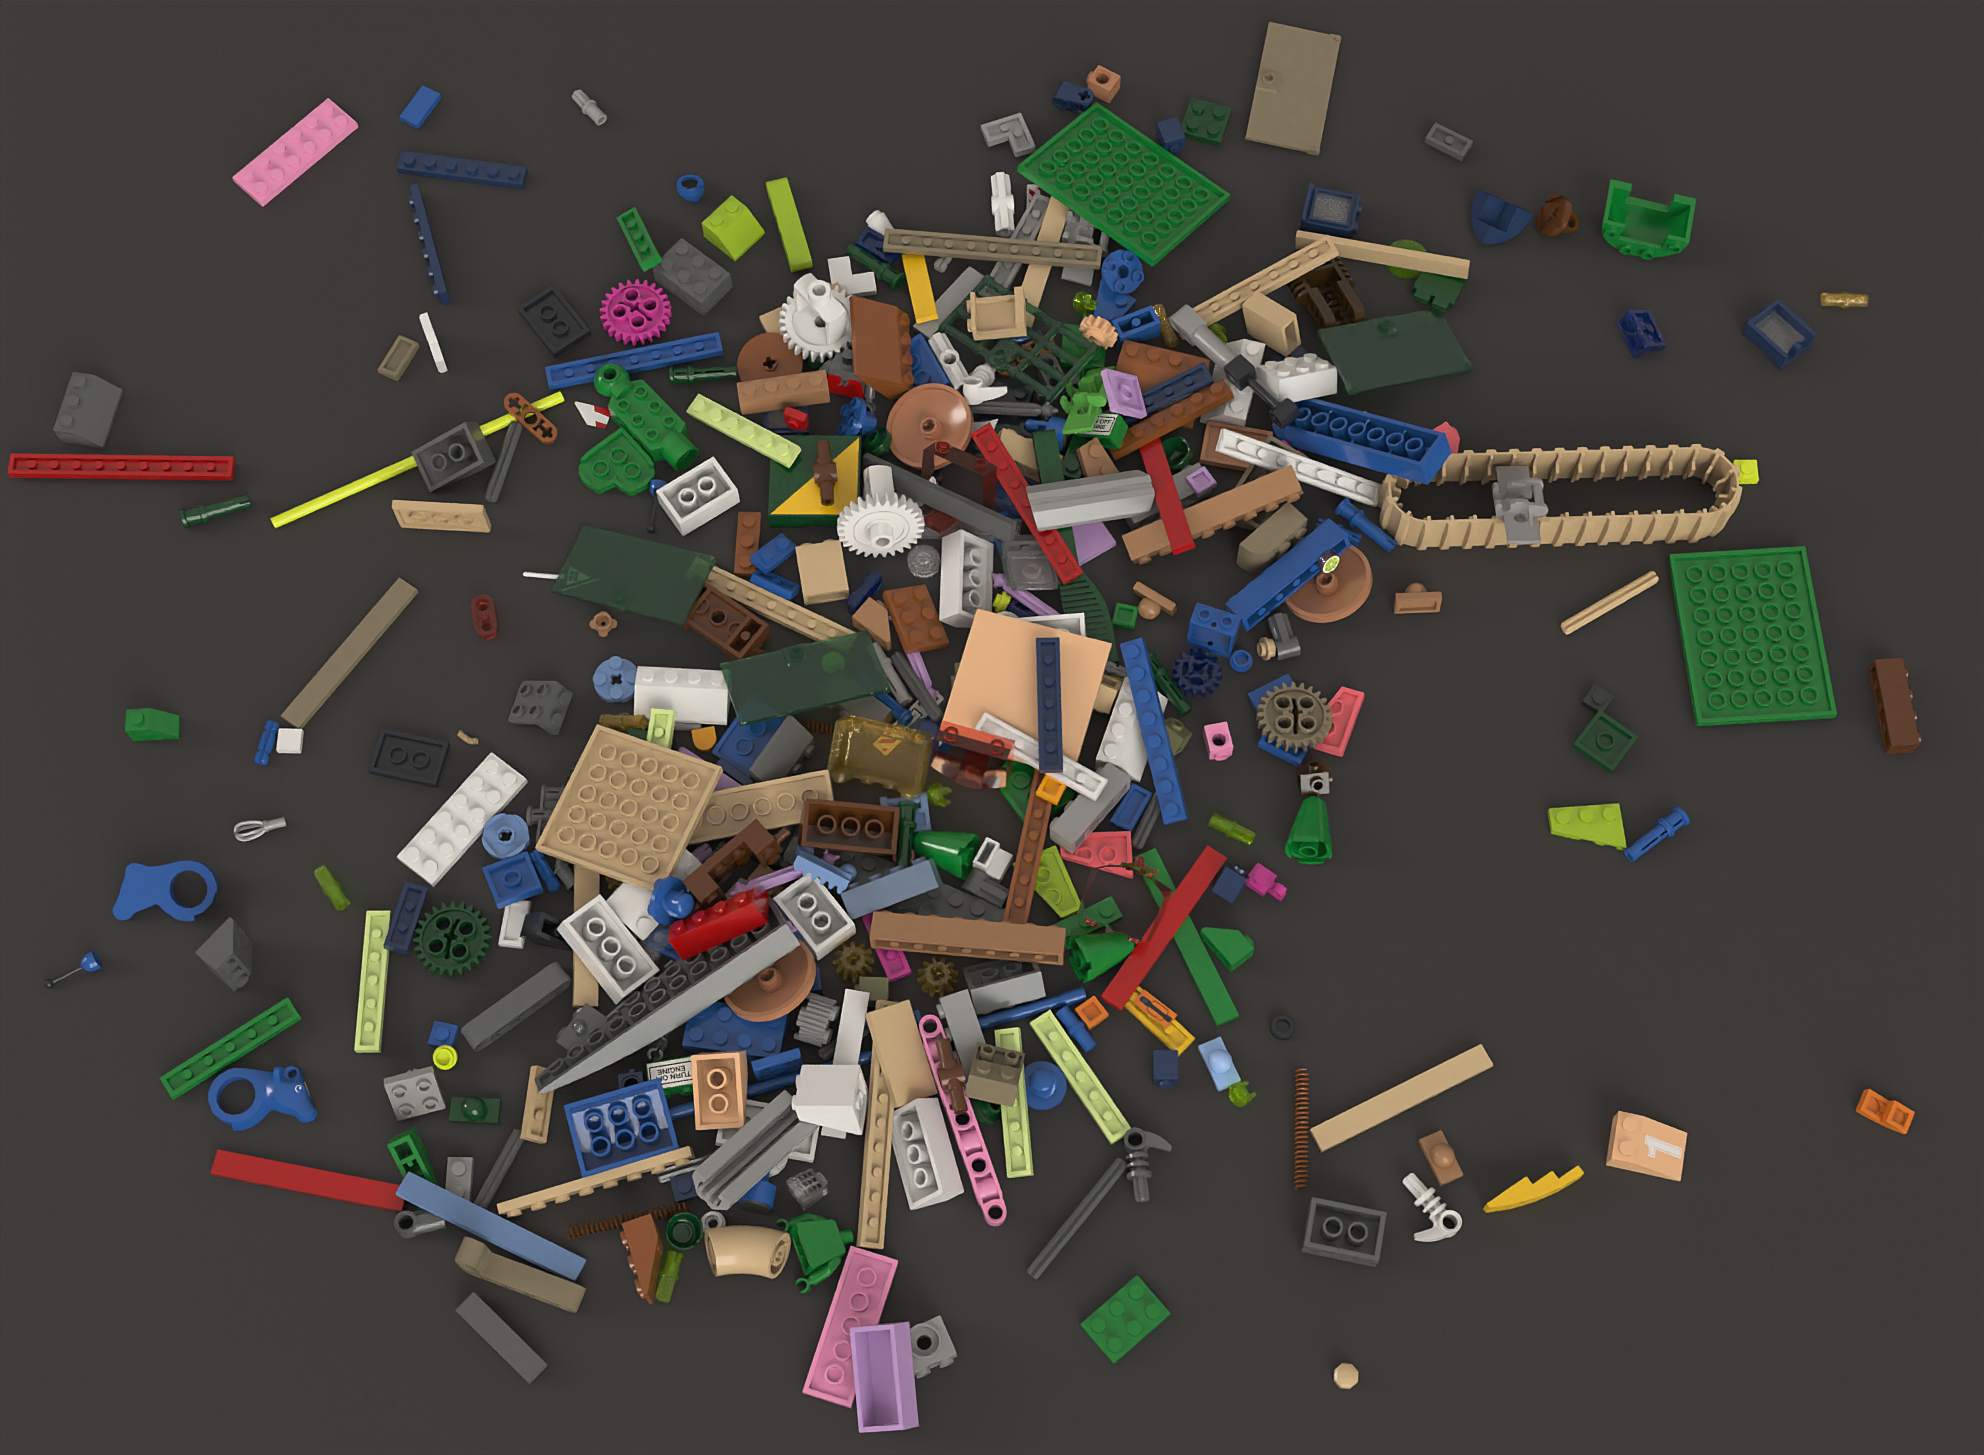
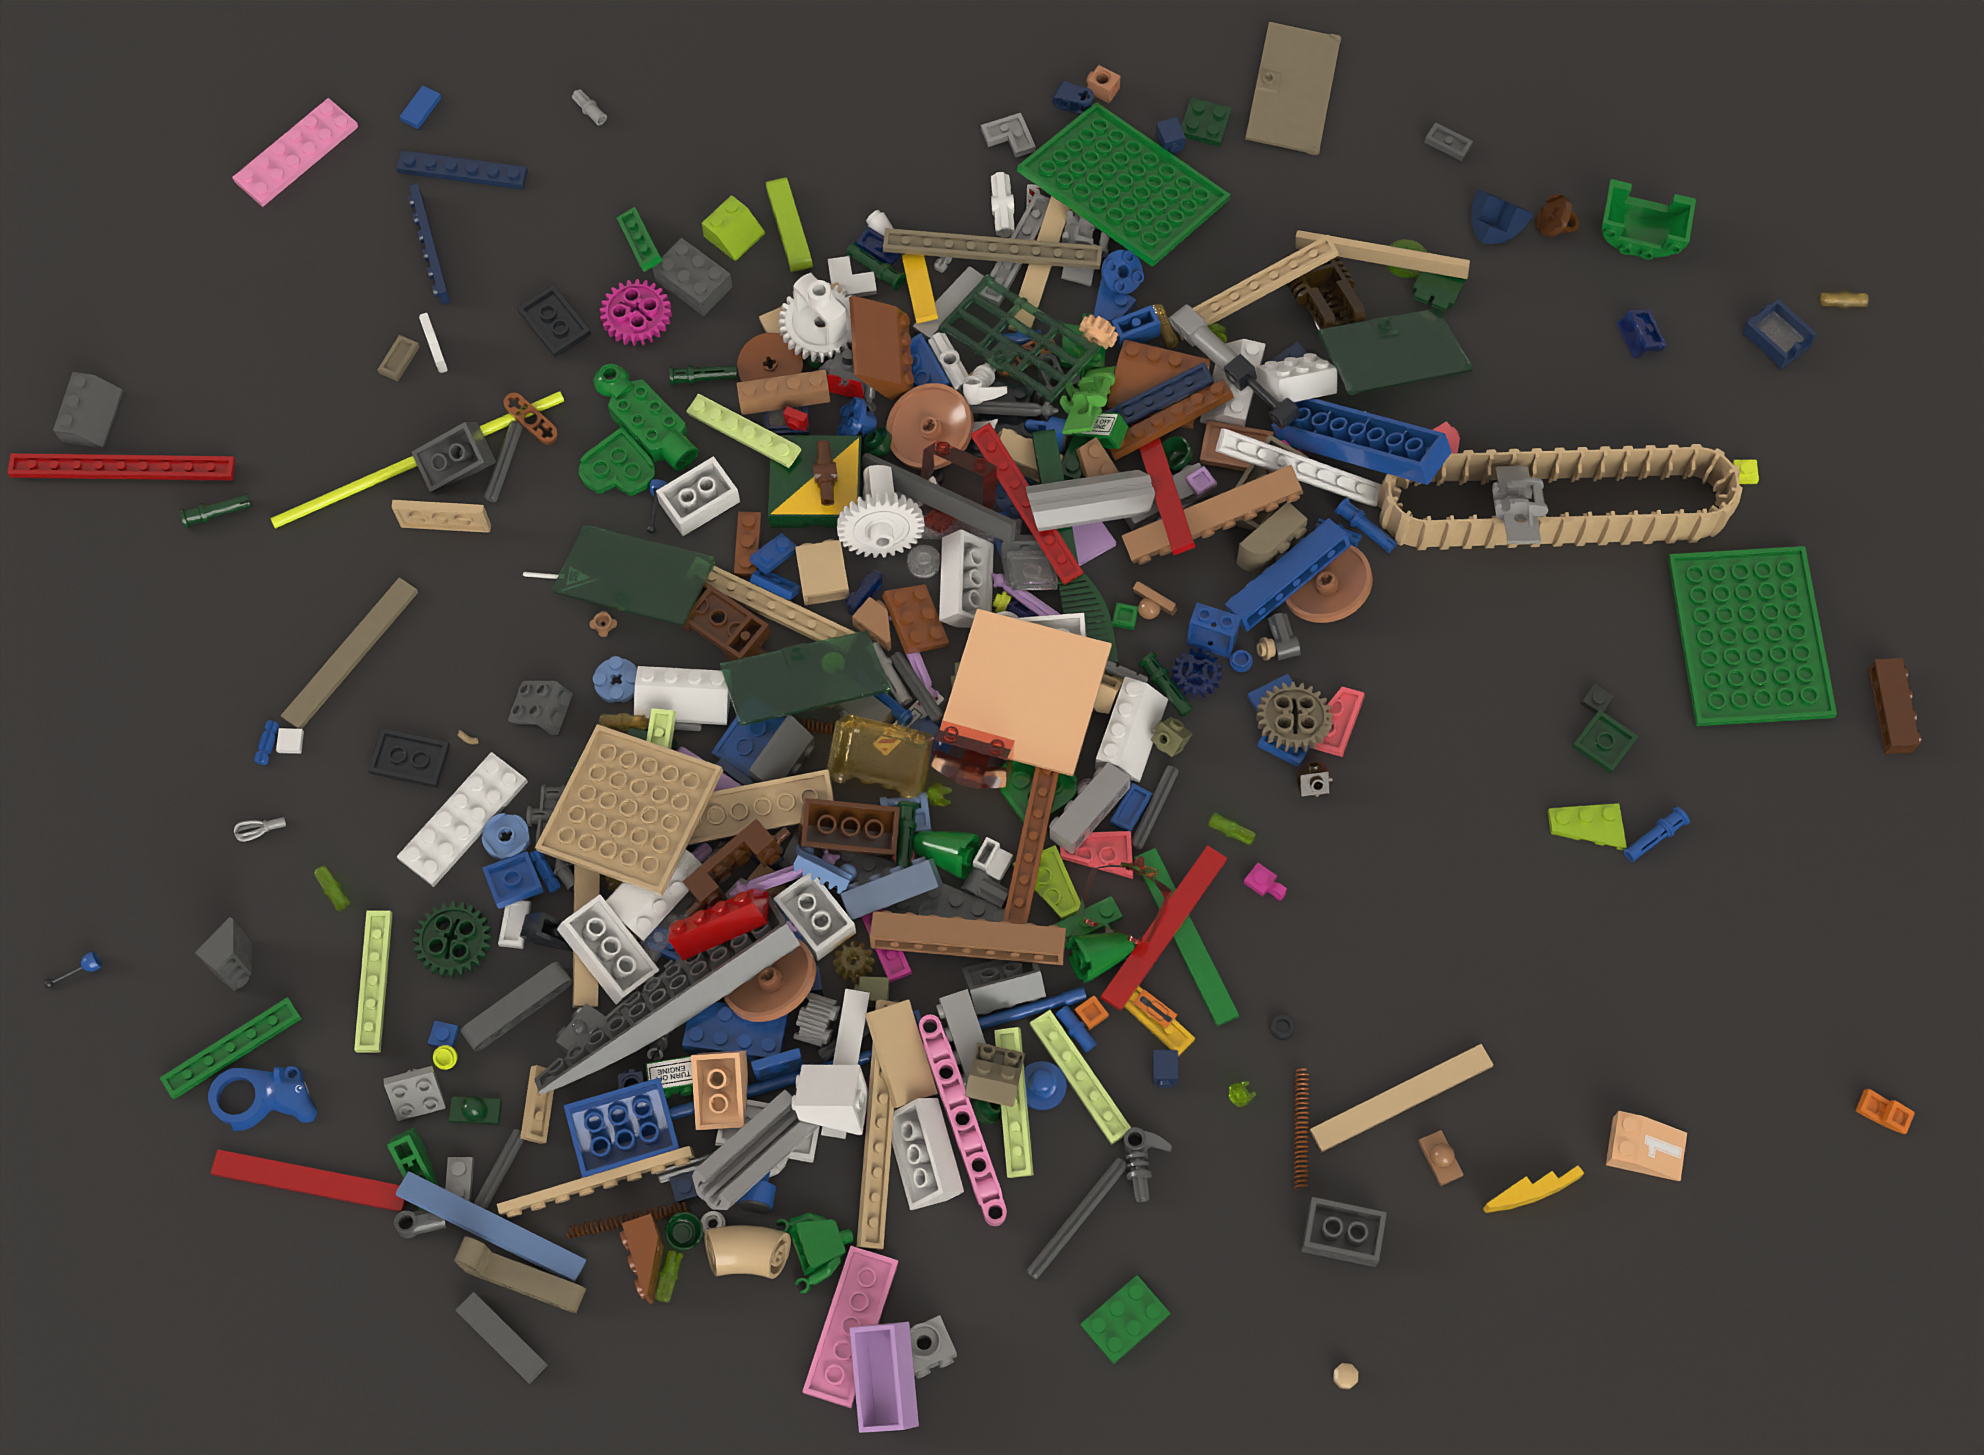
blue animal [112,860,219,921] -> none
green slope [125,708,181,741] -> none
dark blue plate [384,882,428,954] -> none
clear red plate [471,595,499,639] -> none
blue plate [545,332,724,390] -> none
white sticker [575,401,610,429] -> none
blue plate [647,877,694,925] -> none
blue piece [676,174,705,203] -> none
light orange tile [691,726,717,753] -> none
clear slope [786,1168,828,1211] -> none
clear yellow gear [917,956,958,998] -> none
reddish brown pin [935,1038,968,1114] -> none
tan panel [967,286,1027,341] -> none
white tile [973,712,1108,802] -> none
dark blue plate [1036,637,1063,773] -> none
light orange tile [1036,774,1067,805] -> none
clear neon green plate [1073,291,1097,313] -> none
lavender tile [1101,368,1147,419] -> none
blue plate [1120,637,1189,825] -> none
light blue tile [1198,1037,1241,1092] -> none
green slope [1200,927,1254,973] -> none
bright pink brick [1202,721,1233,761] -> none
dark blue brick [1212,864,1250,903] -> none
tan brick [1242,291,1301,357] -> none
green cone [1285,796,1333,865] -> none
dark blue window [1299,182,1363,239] -> none
tile [1317,550,1340,574] -> none
medium nougat tile [1393,583,1442,614] -> none
white piece [1402,1173,1462,1242] -> none
tan axle [1560,571,1659,634] -> none

